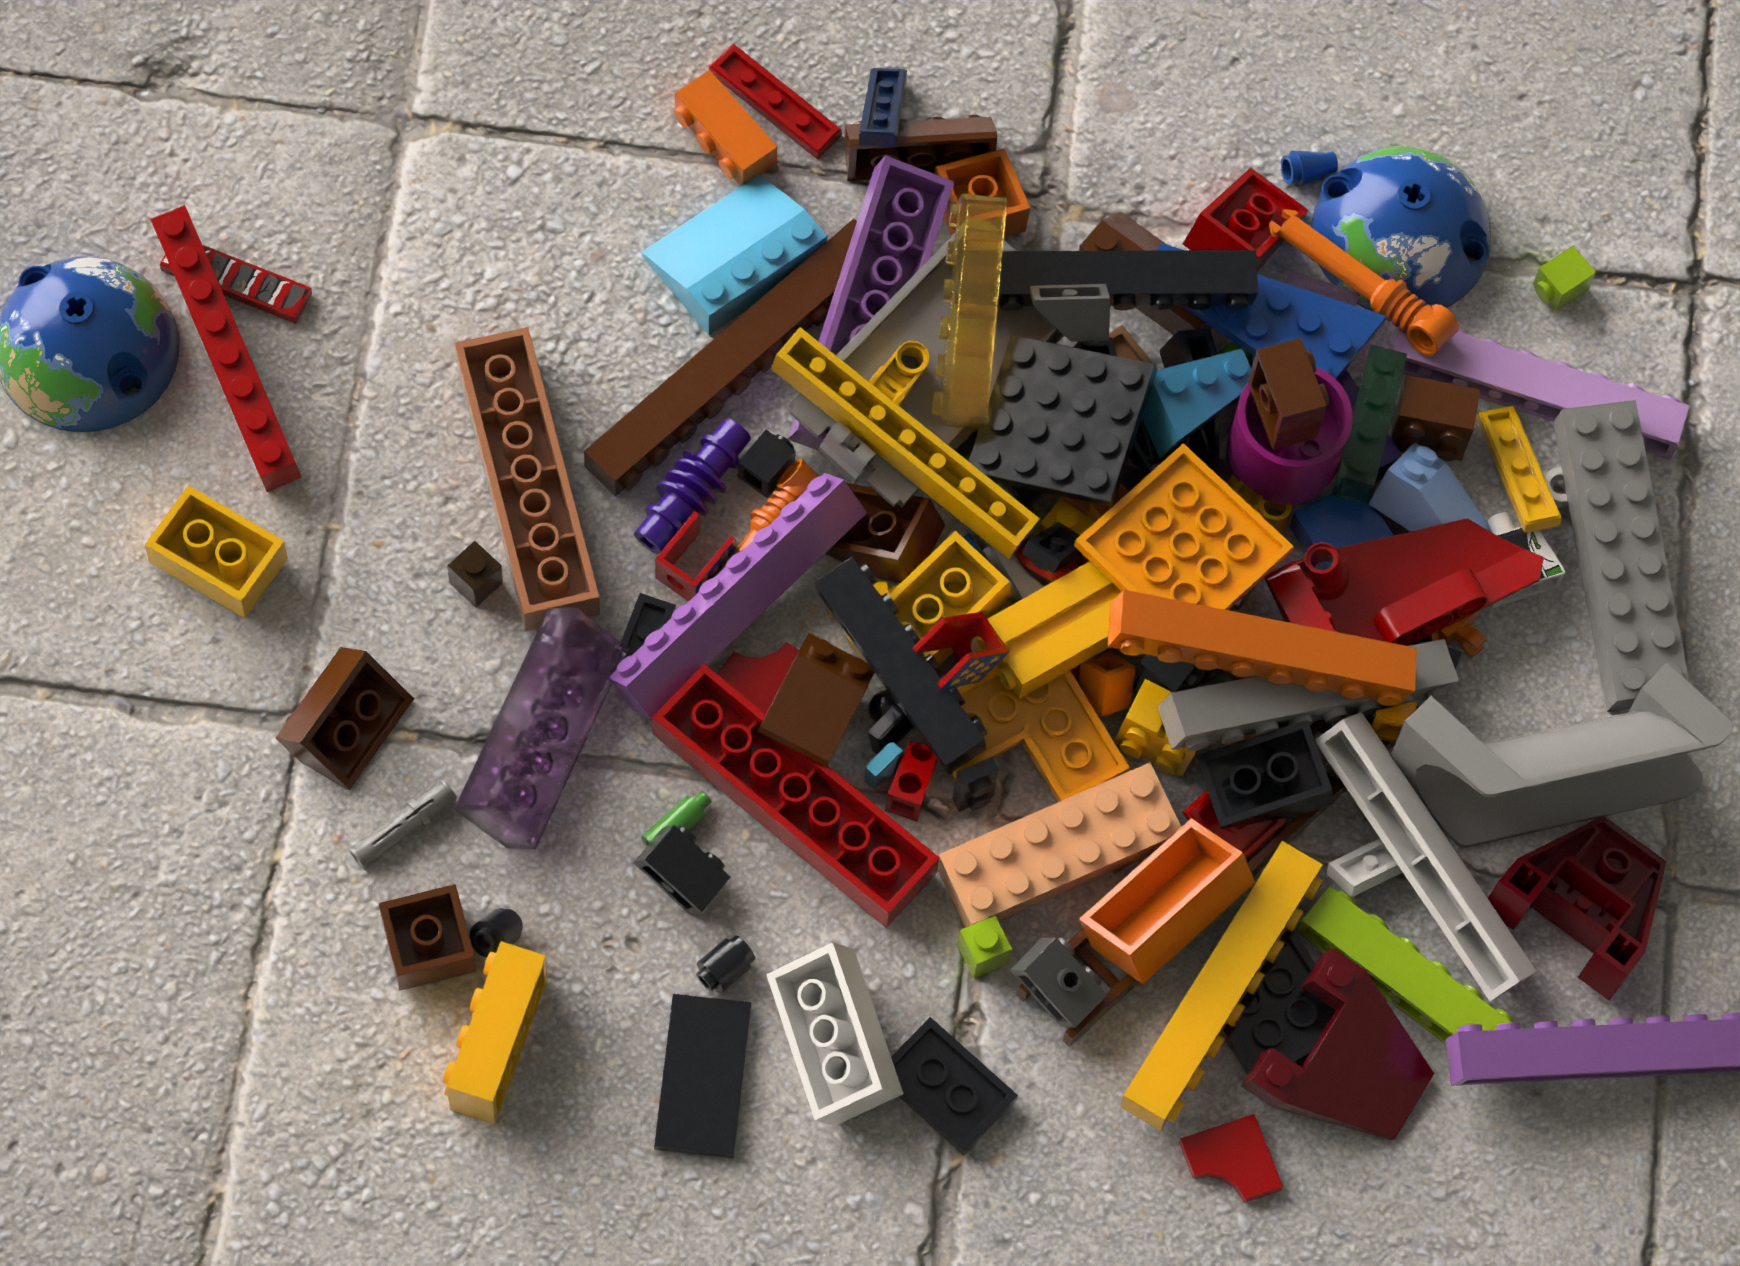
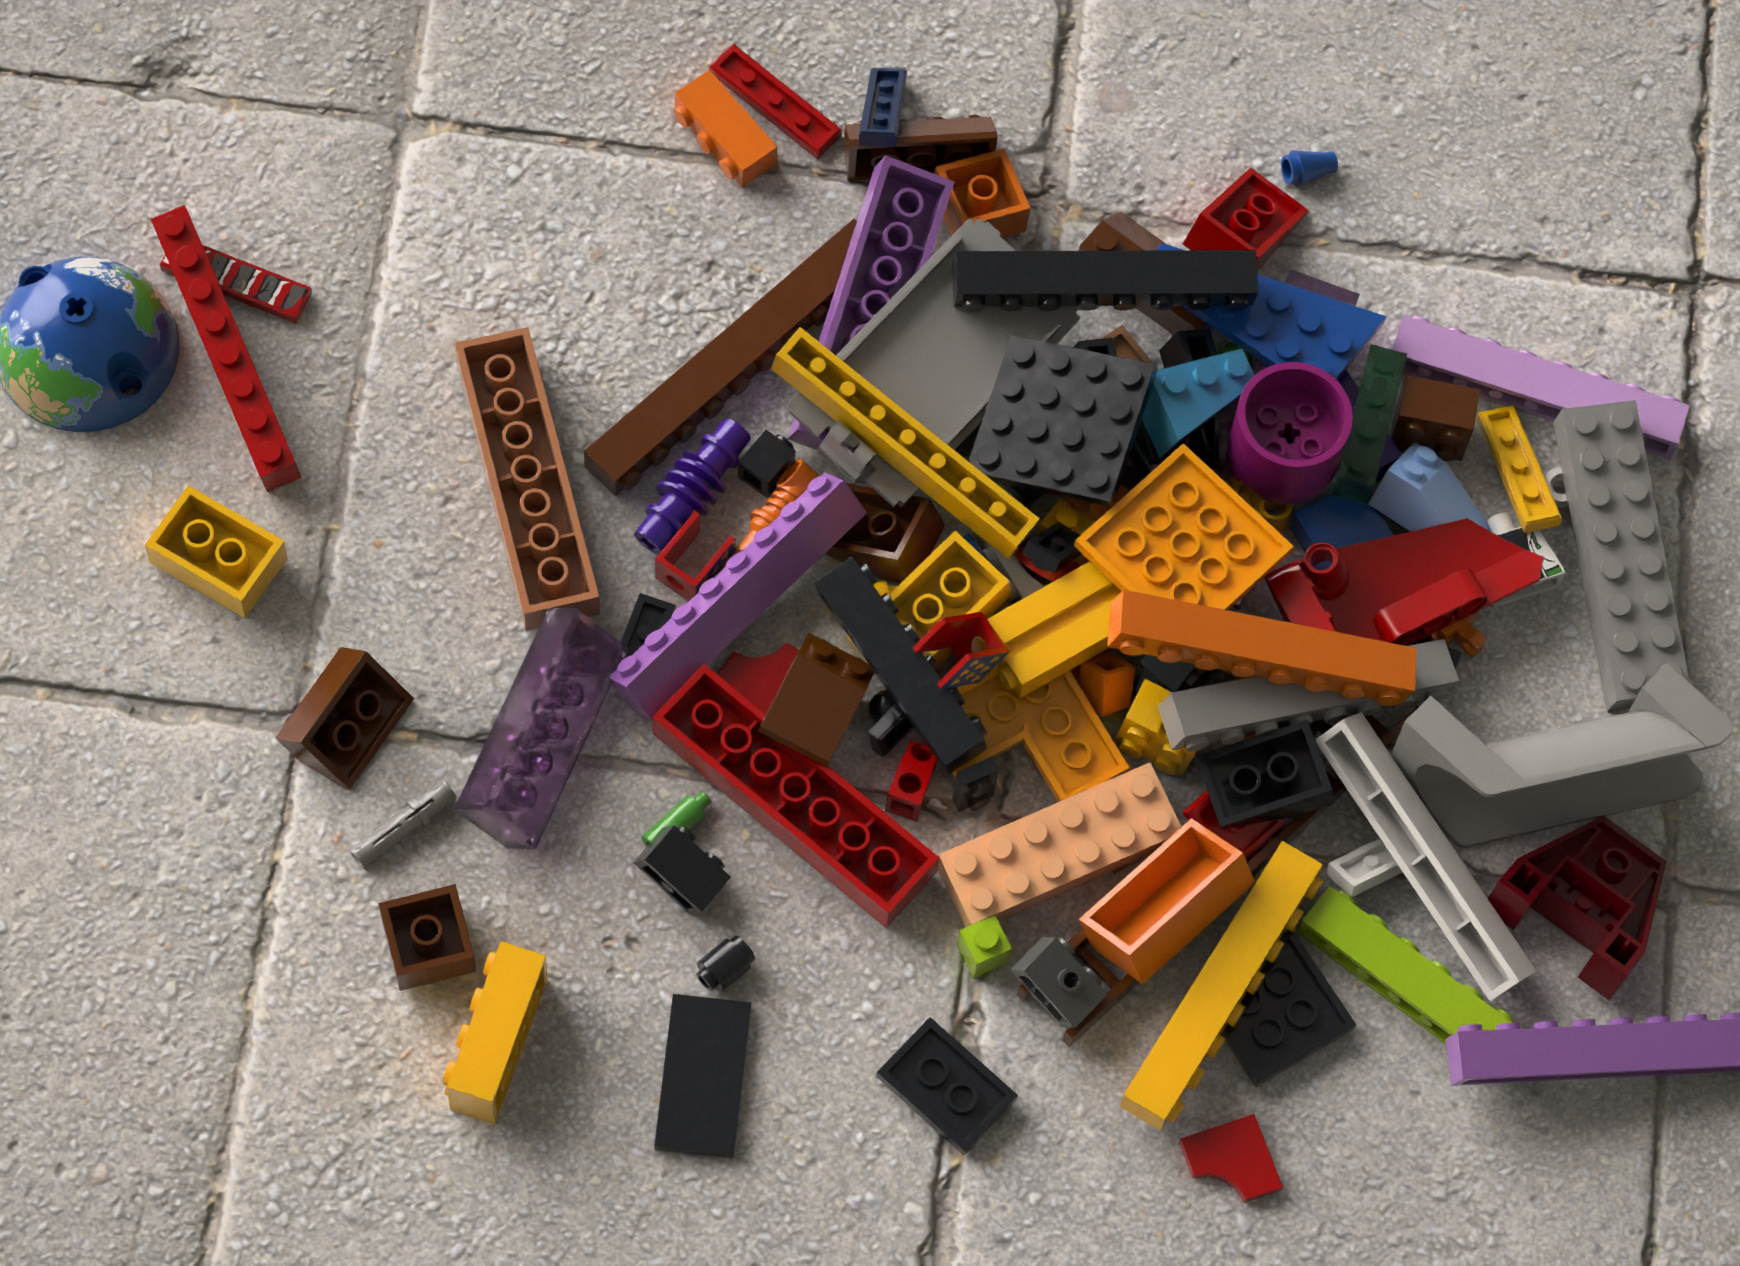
dark brown brick [447,541,503,608] -> none
black brick [469,908,523,958] -> none
medium azure slope [642,174,828,336] -> none
white brick [766,942,903,1125] -> none
medium azure tile [865,742,903,790] -> none
yellow piece [868,340,930,406] -> none
clear yellow brick [932,194,1007,429] -> none
dark grey slope [1030,284,1110,345] -> none
dark red wedge [1241,948,1434,1140] -> none
reddish brown brick [1248,338,1329,450] -> none
orange piece [1269,209,1459,356] -> none
blue piece [1311,146,1491,312] -> none
light orange slope [1371,702,1417,743] -> none
lime brick [1533,245,1596,311] -> none

